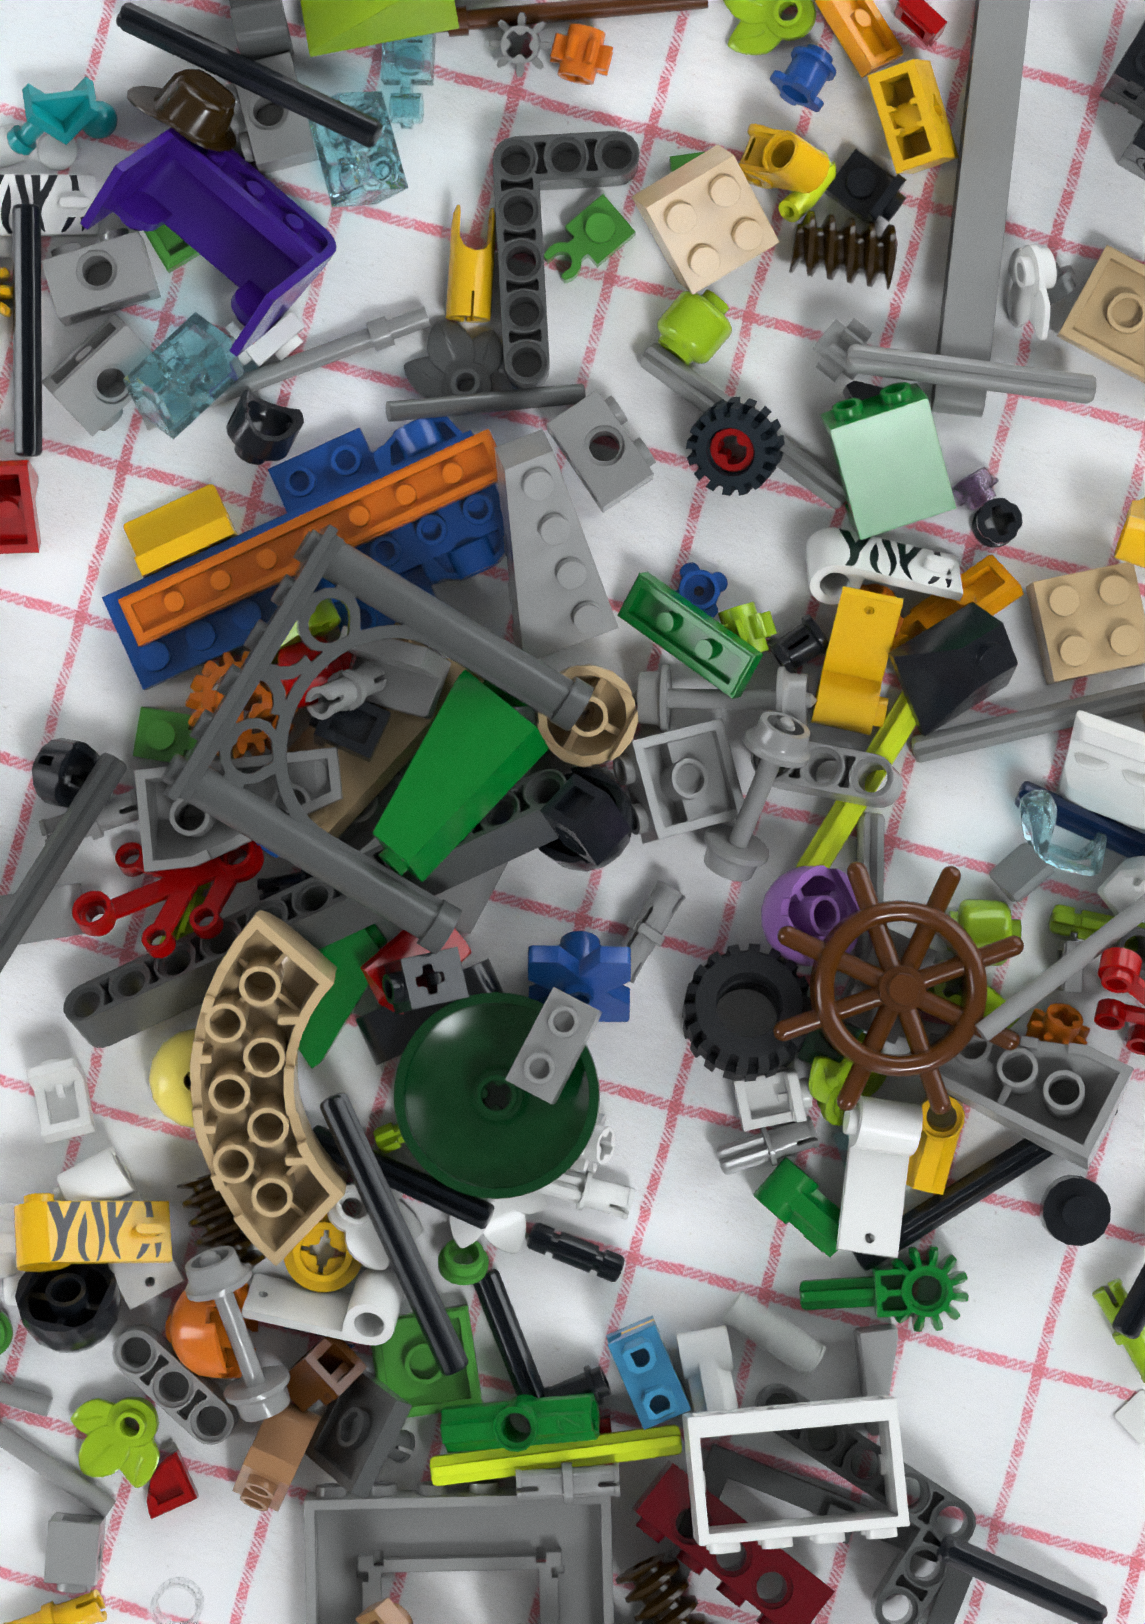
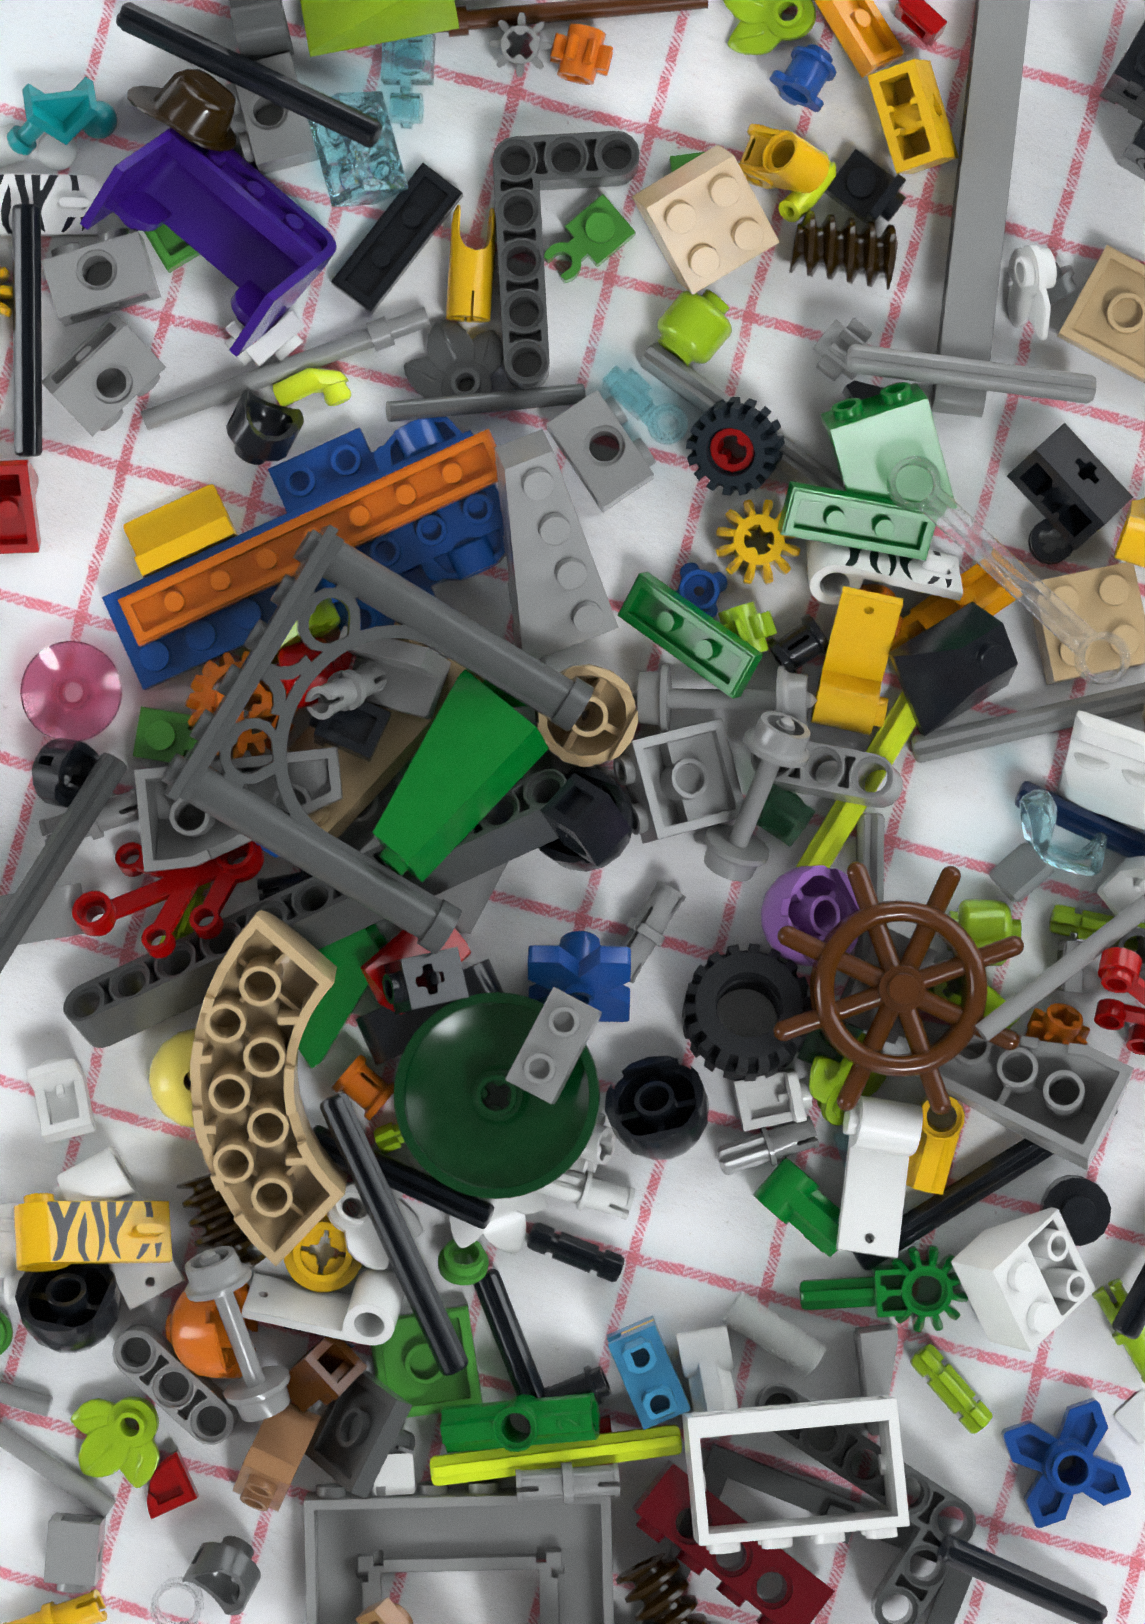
clear light blue brick [123,312,245,440] -> none
clear purple plate [951,466,999,511] -> none
black bush [972,498,1023,548] -> none
none -> clear pink dish [20,641,122,741]
none -> dark grey piece [182,1536,261,1615]
none -> neon yellow arm [273,368,351,407]
none -> black tile [331,163,463,315]
none -> orange bush [331,1054,395,1121]
none -> white sticker [374,1453,415,1496]
none -> clear light blue plate [602,365,688,445]
none -> black cylinder [605,1056,709,1160]
none -> yellow gear [716,499,801,585]
none -> clear green plate [756,783,816,847]
none -> tile [777,481,939,561]
none -> clear piece [887,456,1130,685]
none -> lime axle [910,1343,993,1434]
none -> white slope [951,1207,1096,1352]
none -> blue plant [1001,1398,1131,1528]
none -> black brick [1007,423,1133,550]
none -> black bush [1028,519,1074,565]

